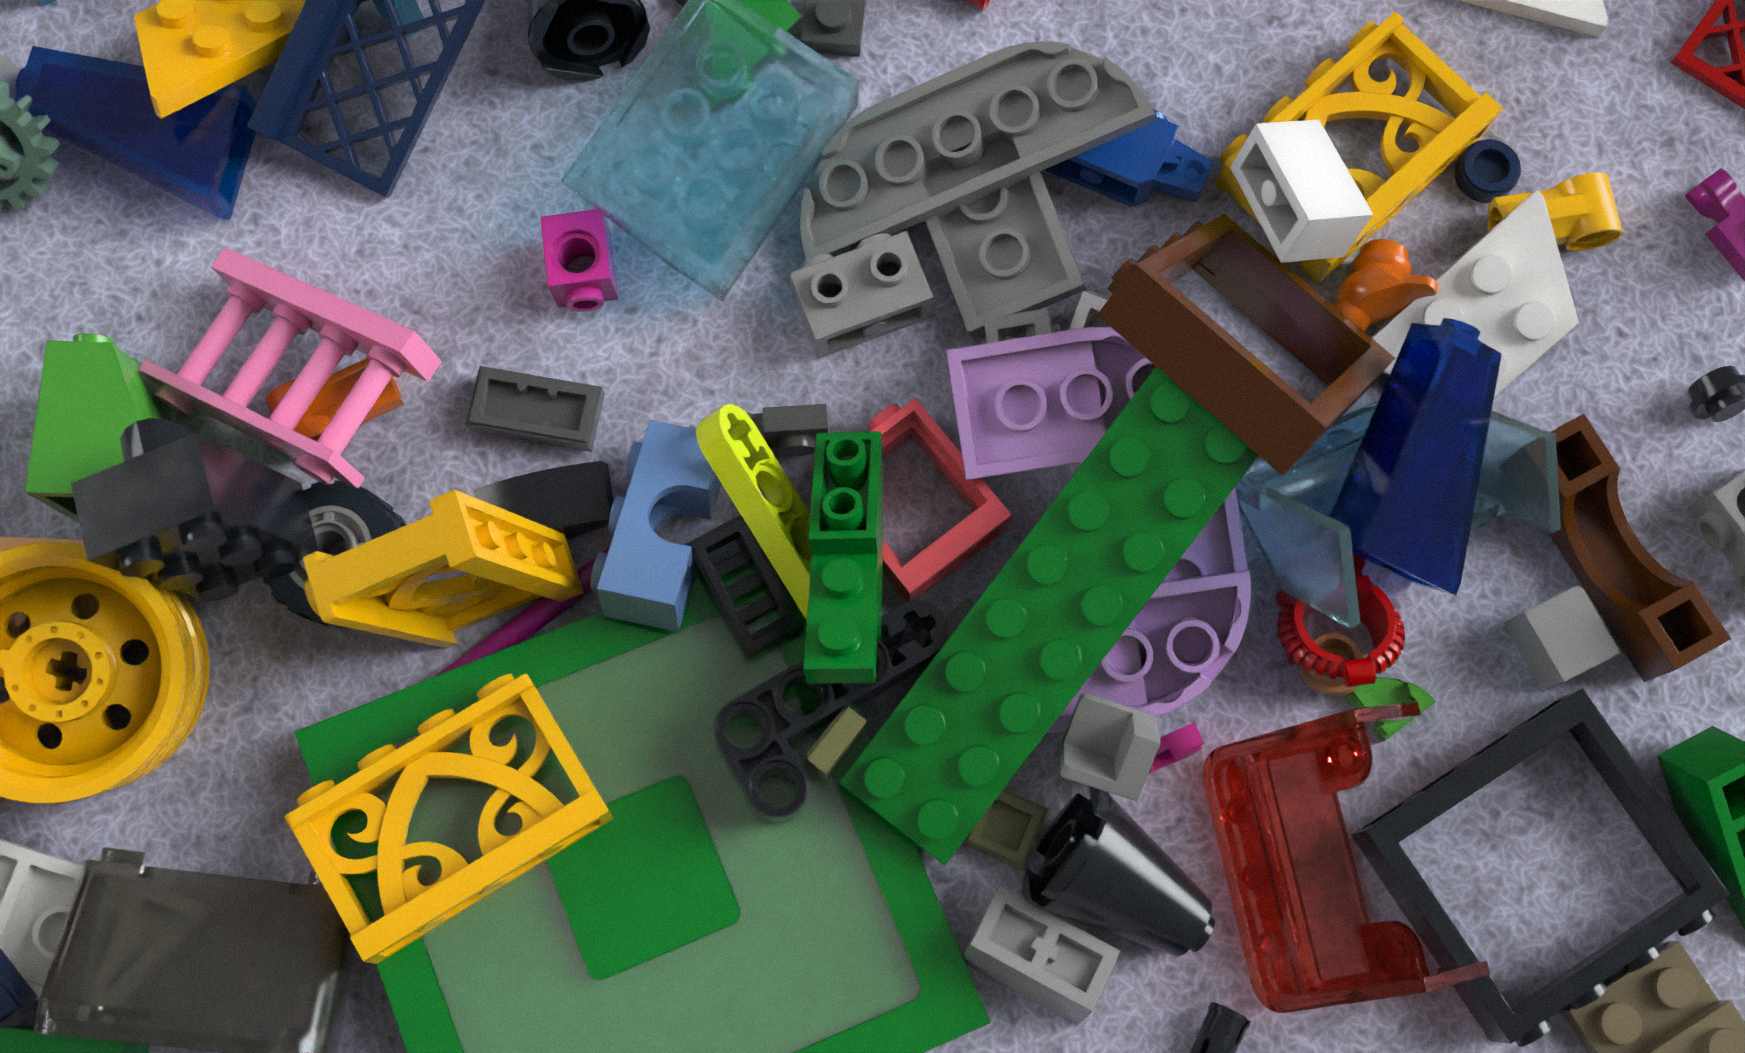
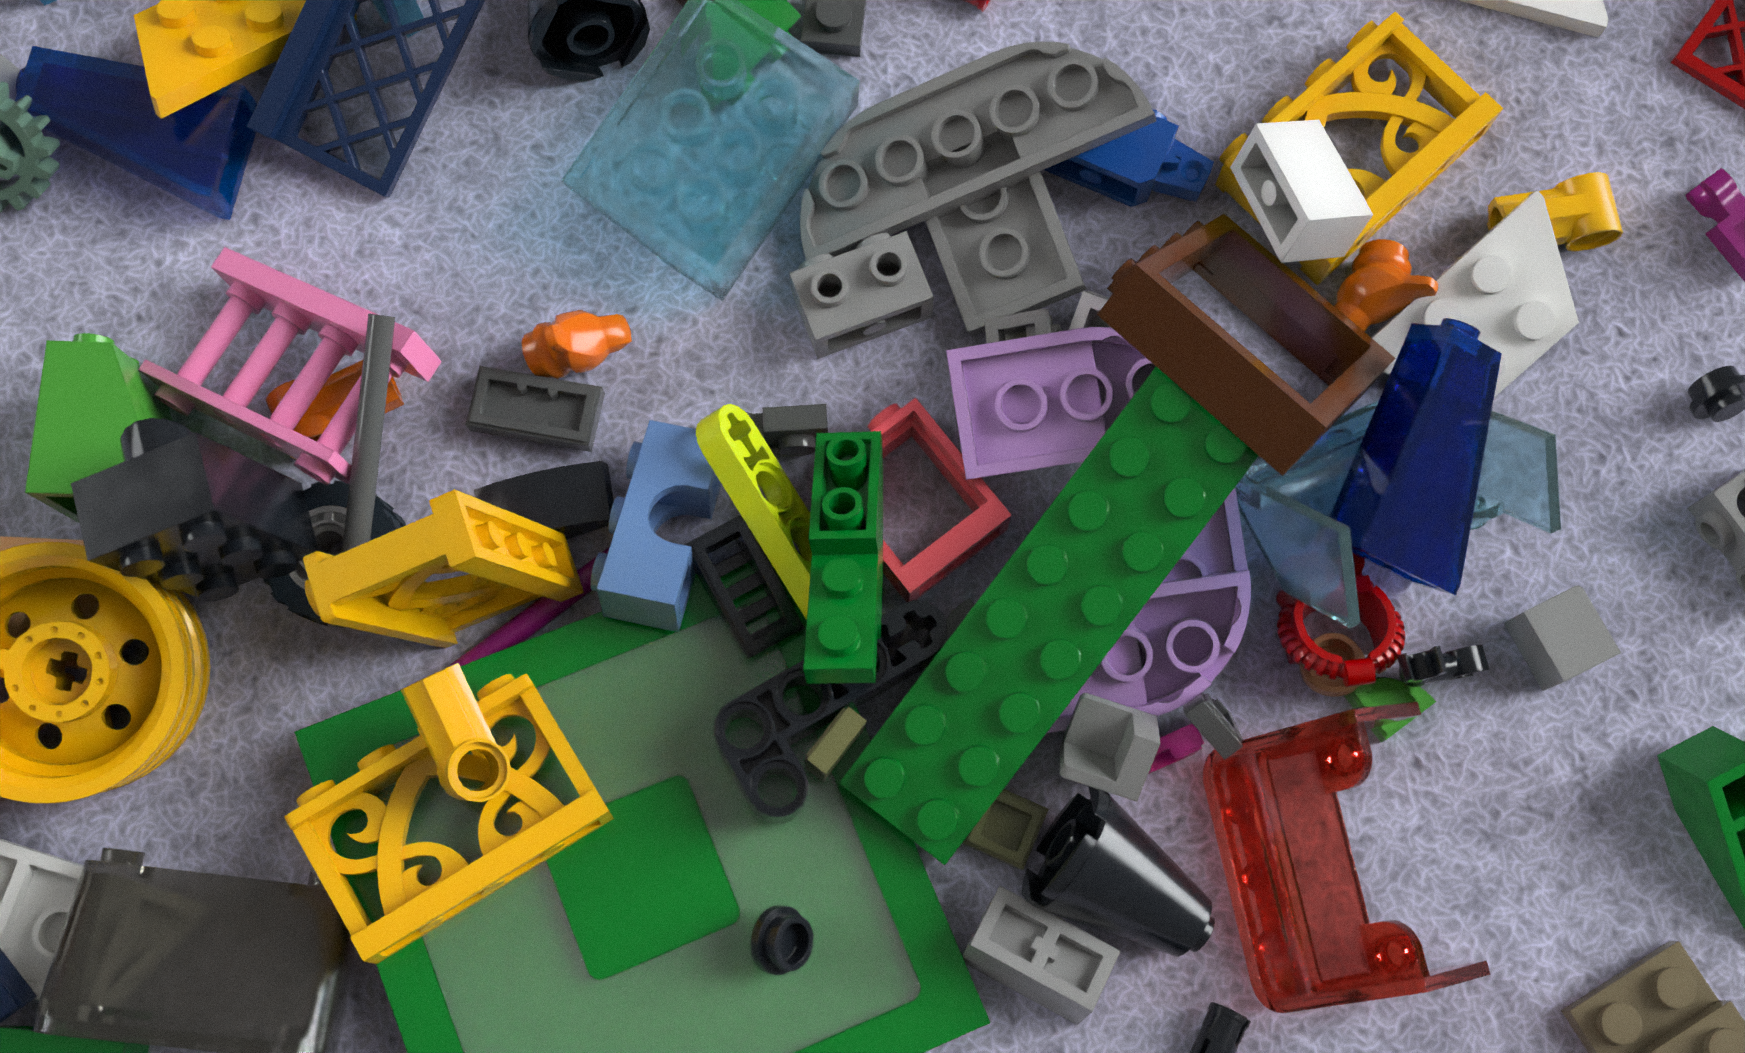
dark pink brick [540,208,618,312] -> none
black window [1351,688,1730,1047] -> none
dark blue tile [1455,139,1521,203] -> none
reddish brown arch [1504,414,1731,682] -> none
none -> dark grey bar [342,314,395,553]
none -> yellow piece [400,663,511,802]
none -> orange animal [522,310,632,379]
none -> black plate [751,905,814,975]
none -> dark grey tile [1183,693,1243,760]
none -> black arm [1397,645,1490,687]

